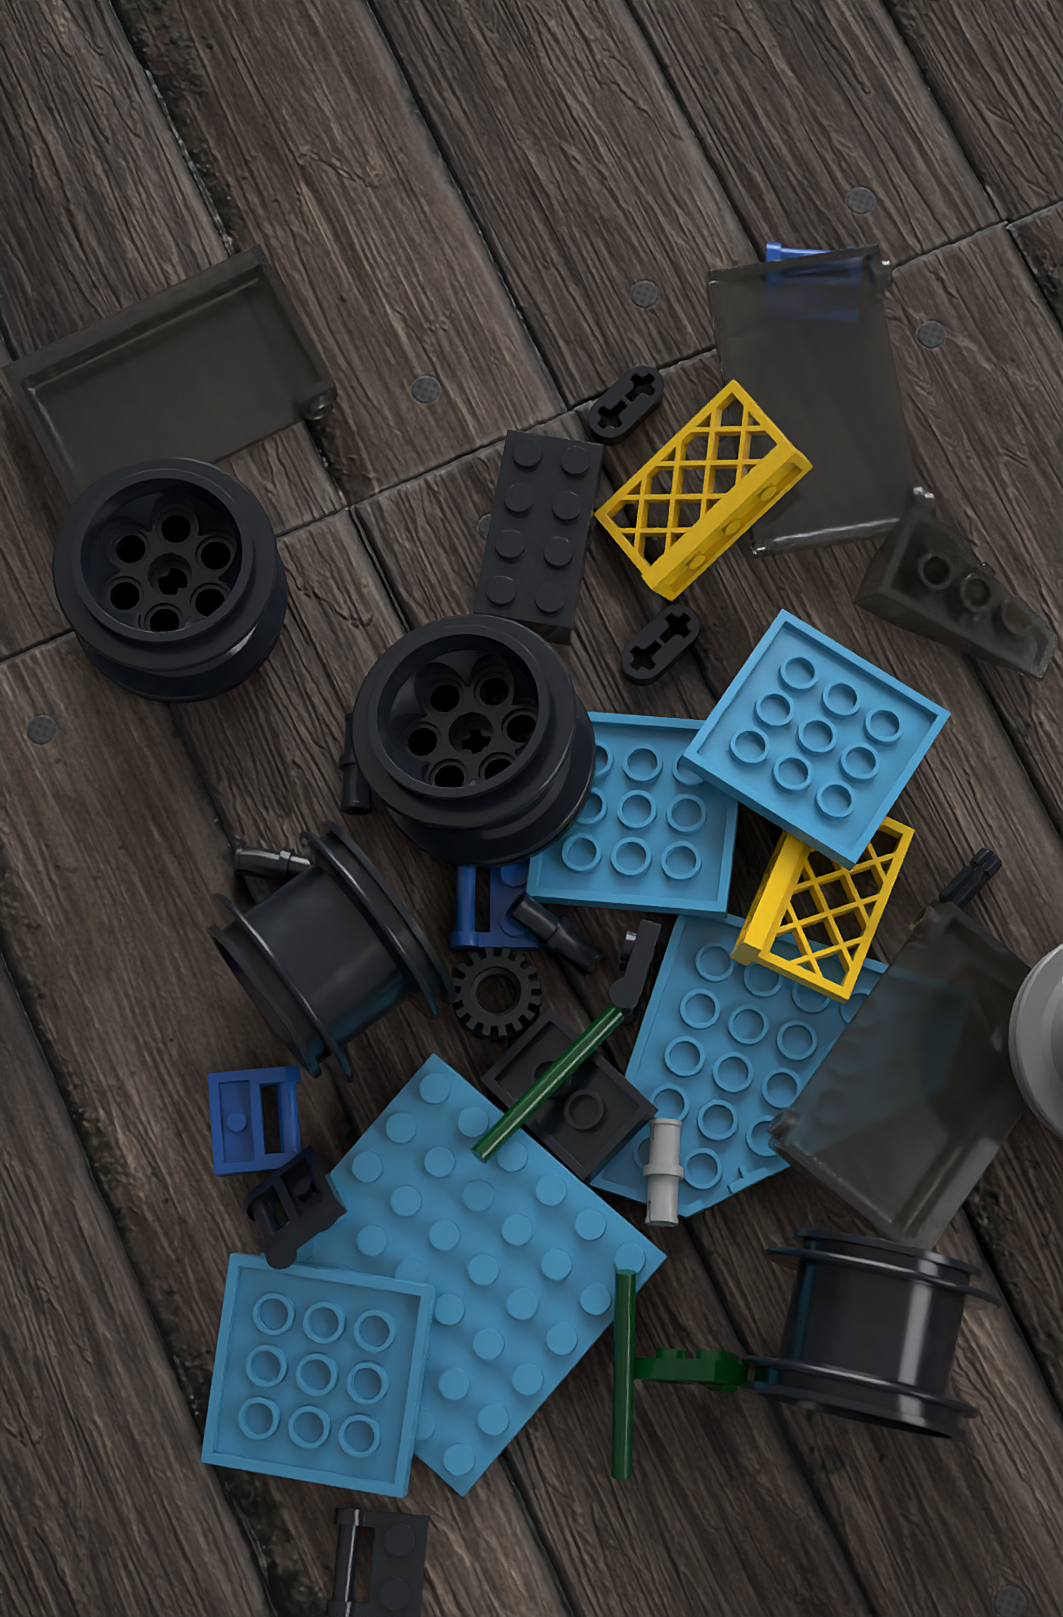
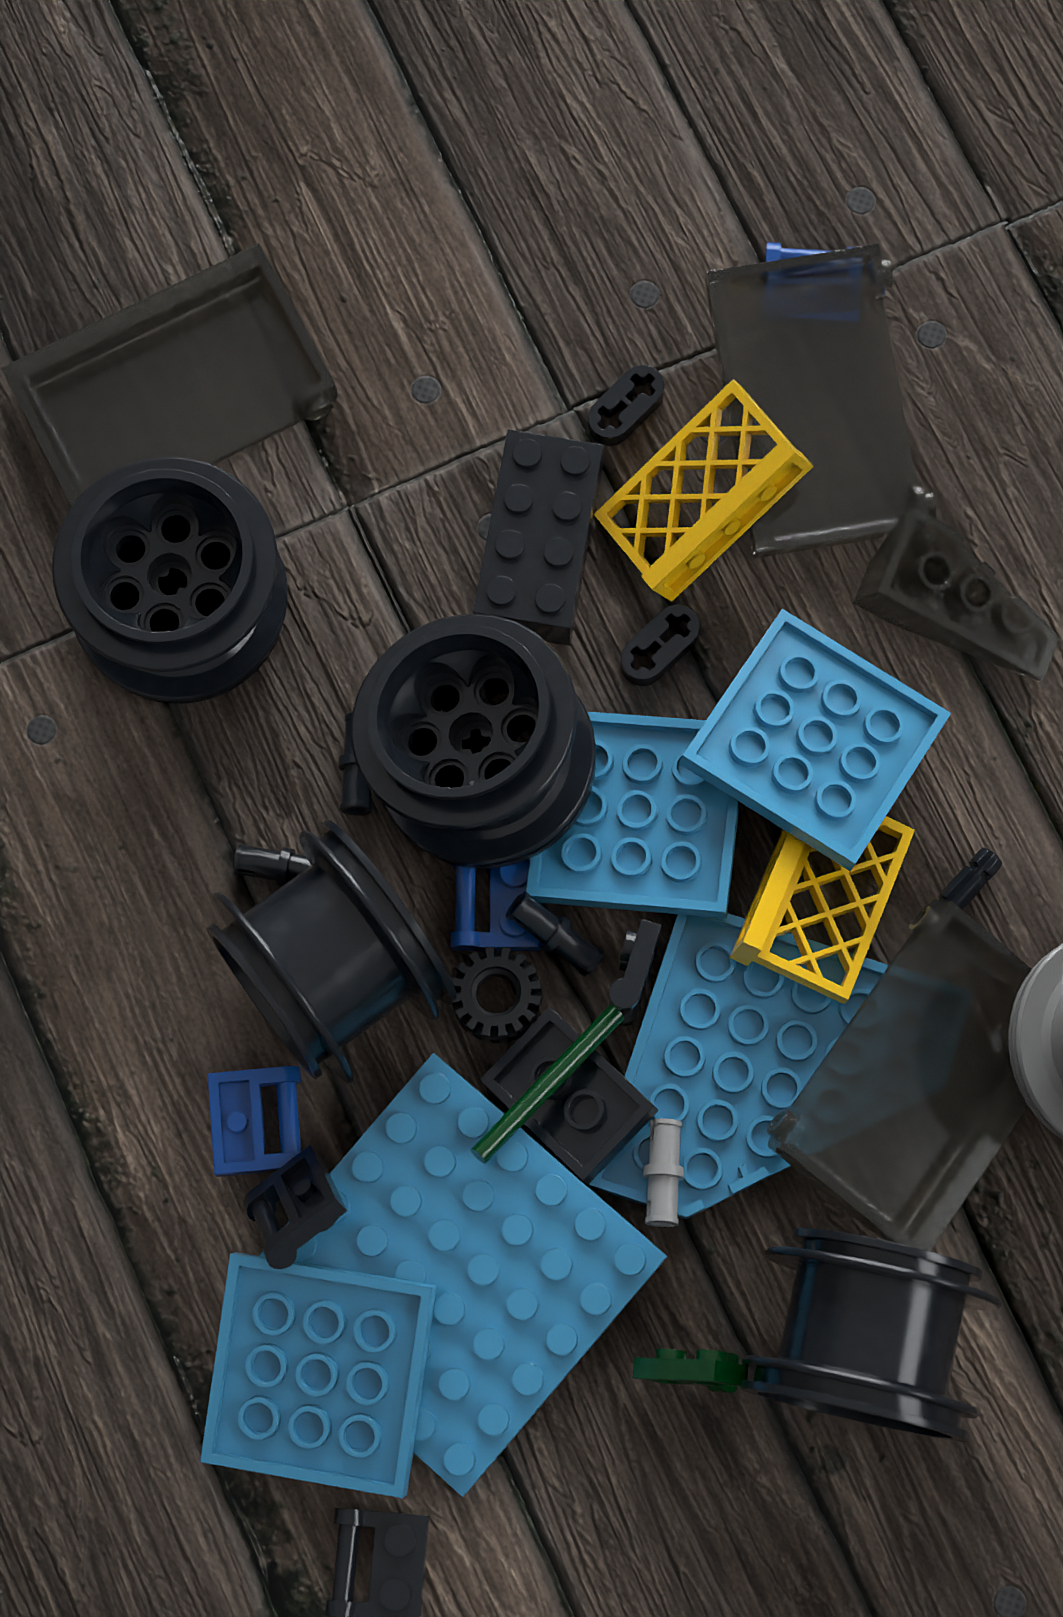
dark green bar [611,1269,636,1480] -> none

